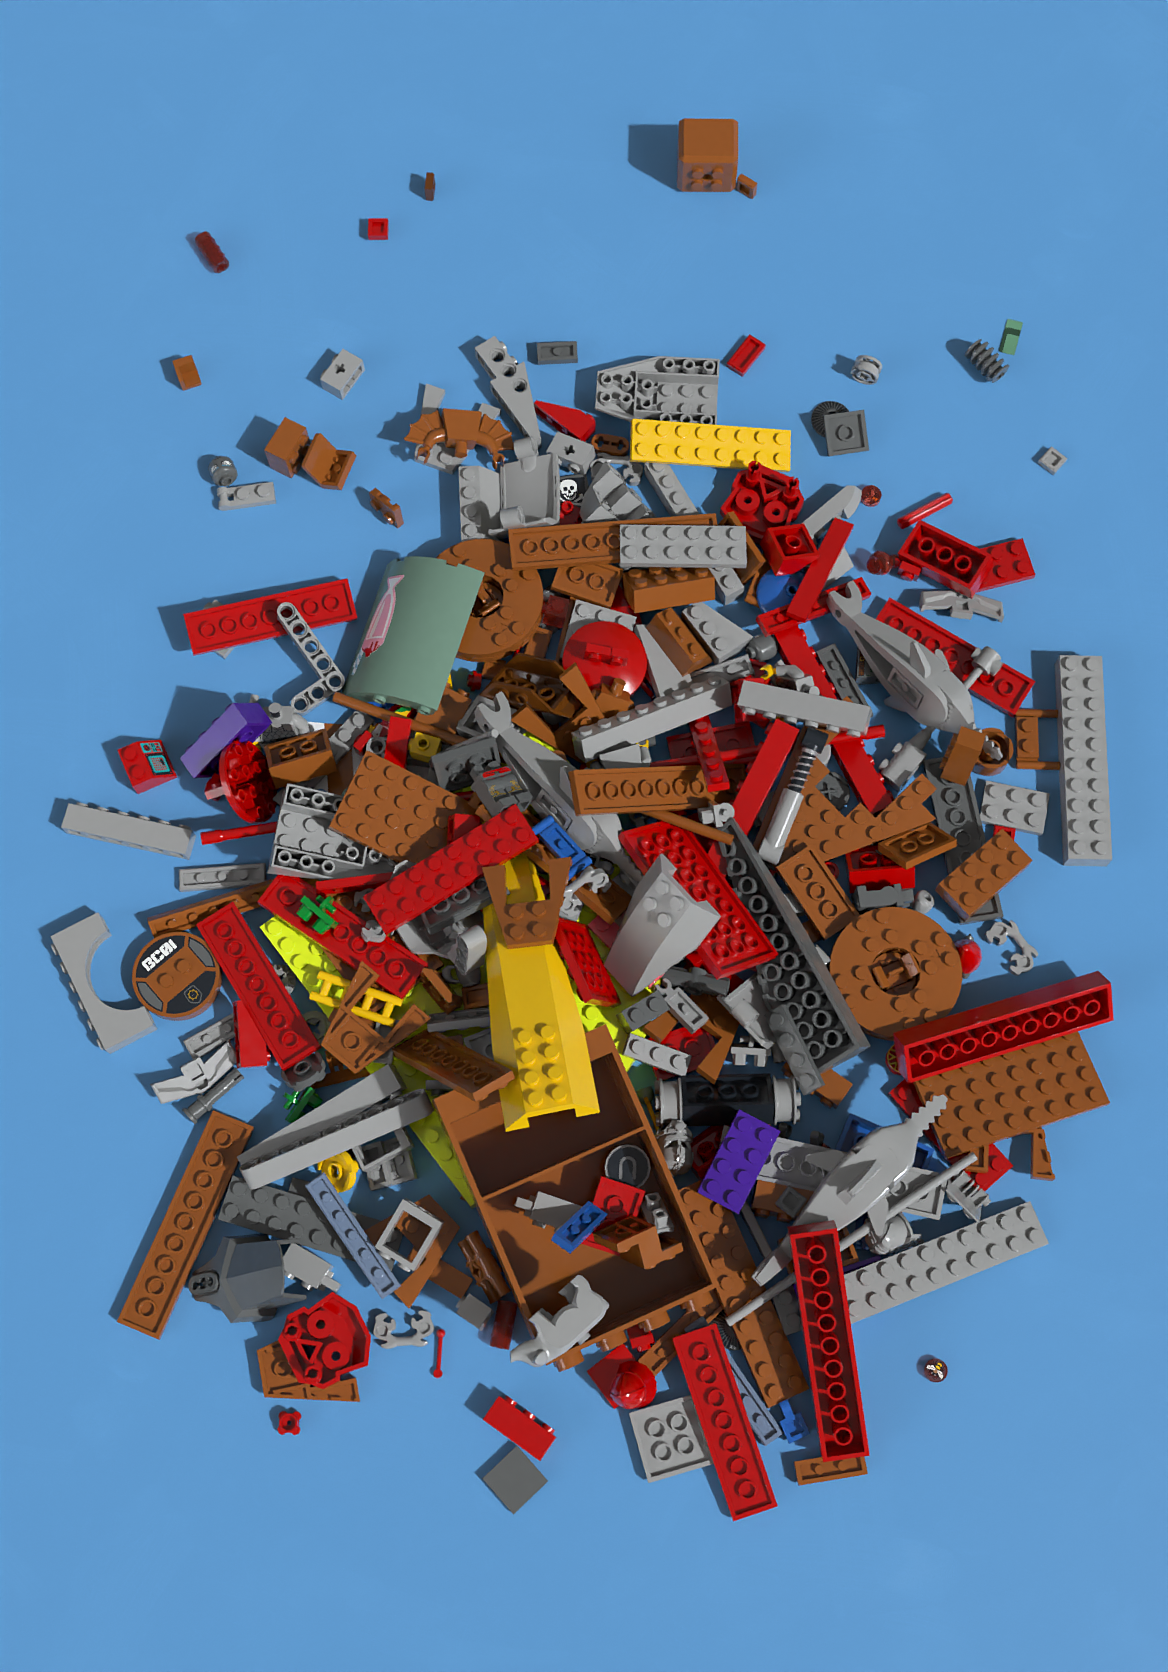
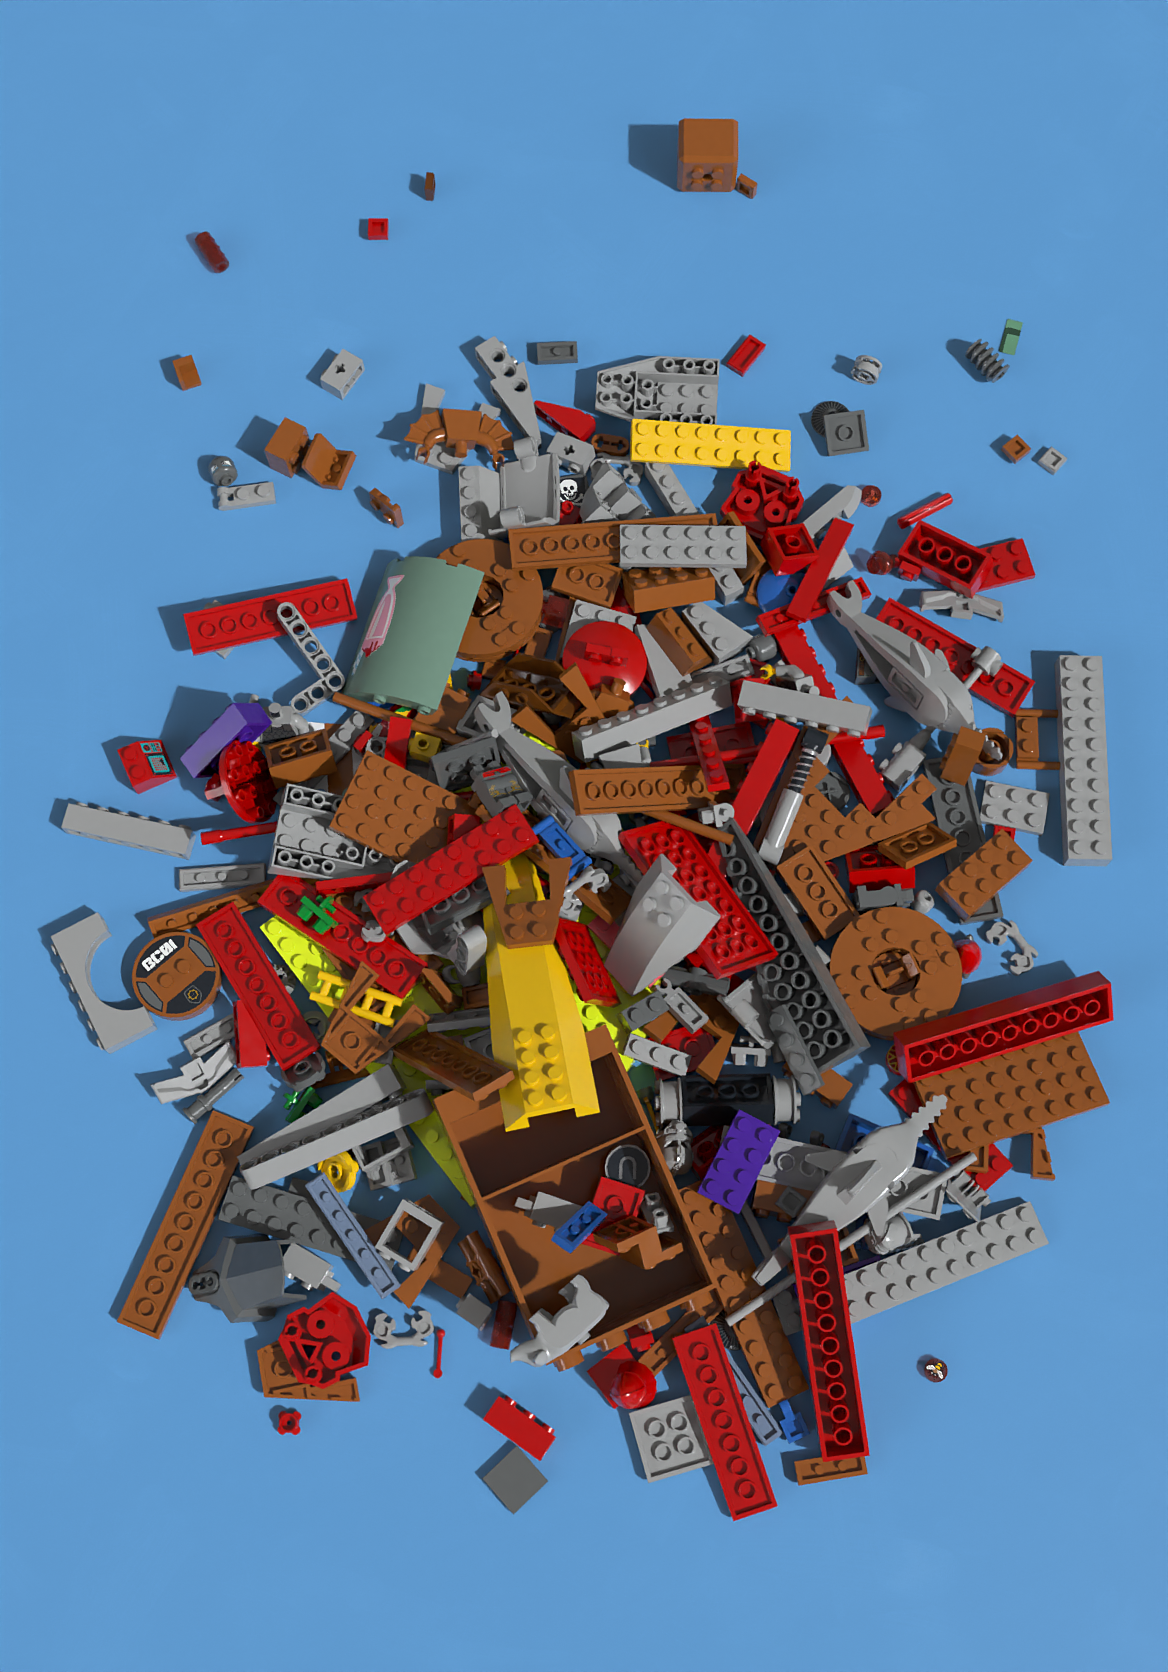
dark grey plate [816,643,873,718] -> none
none -> dark orange plate [1001,434,1031,464]

